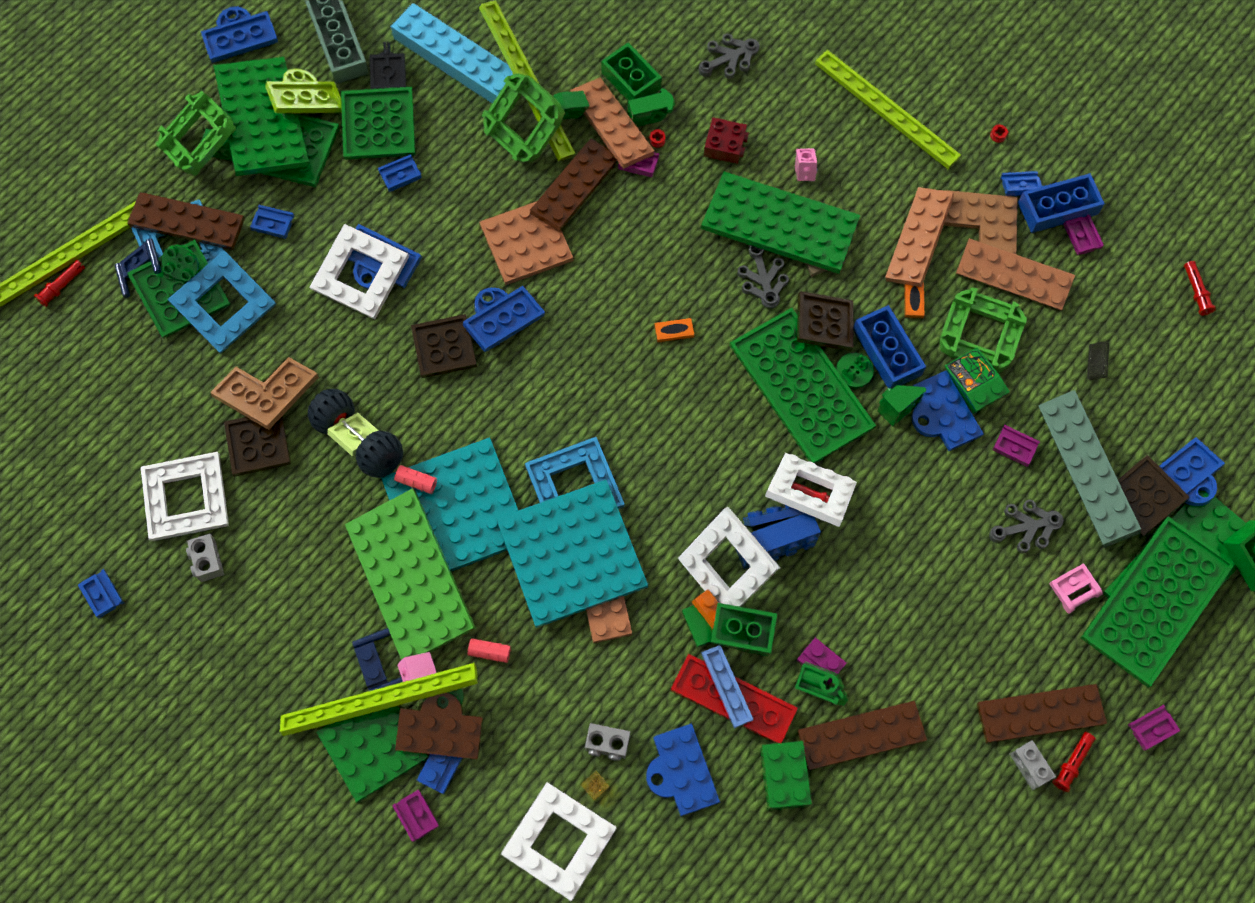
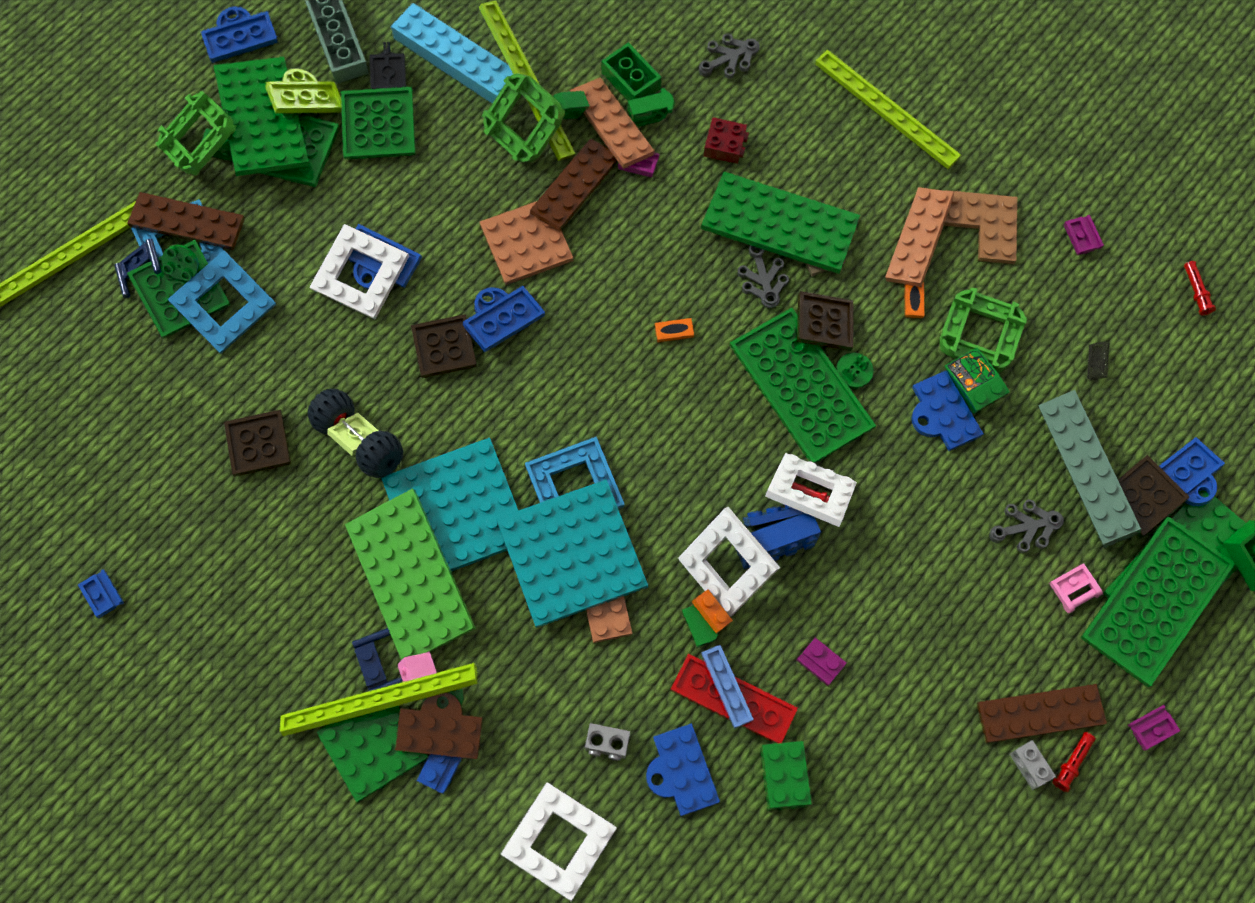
red pin [34,260,85,307] -> none
white plate [141,452,229,541] -> none
light grey brick [186,534,224,582] -> none
medium nougat plate [210,357,319,430] -> none
blue plate [250,205,295,239] -> none
blue plate [378,154,422,192] -> none
magenta plate [392,789,440,842] -> none
coral axle [394,465,437,494] -> none
coral axle [468,638,511,663] -> none
clear yellow plate [581,771,610,801] -> none
red bush [650,130,666,148] -> none
green slope [711,603,777,657] -> none
bright pink head [795,149,817,181] -> none
green piece [795,662,849,706] -> none
reddish brown plate [797,701,927,771] -> none
blue brick [853,305,926,389] -> none
green slope [877,385,927,427] -> none
nougat plate [956,238,1075,310] -> none
red bush [990,125,1008,143] -> none
magenta plate [992,425,1040,467] -> none
blue plate [1001,171,1042,196] -> none
blue brick [1018,174,1105,233] -> none

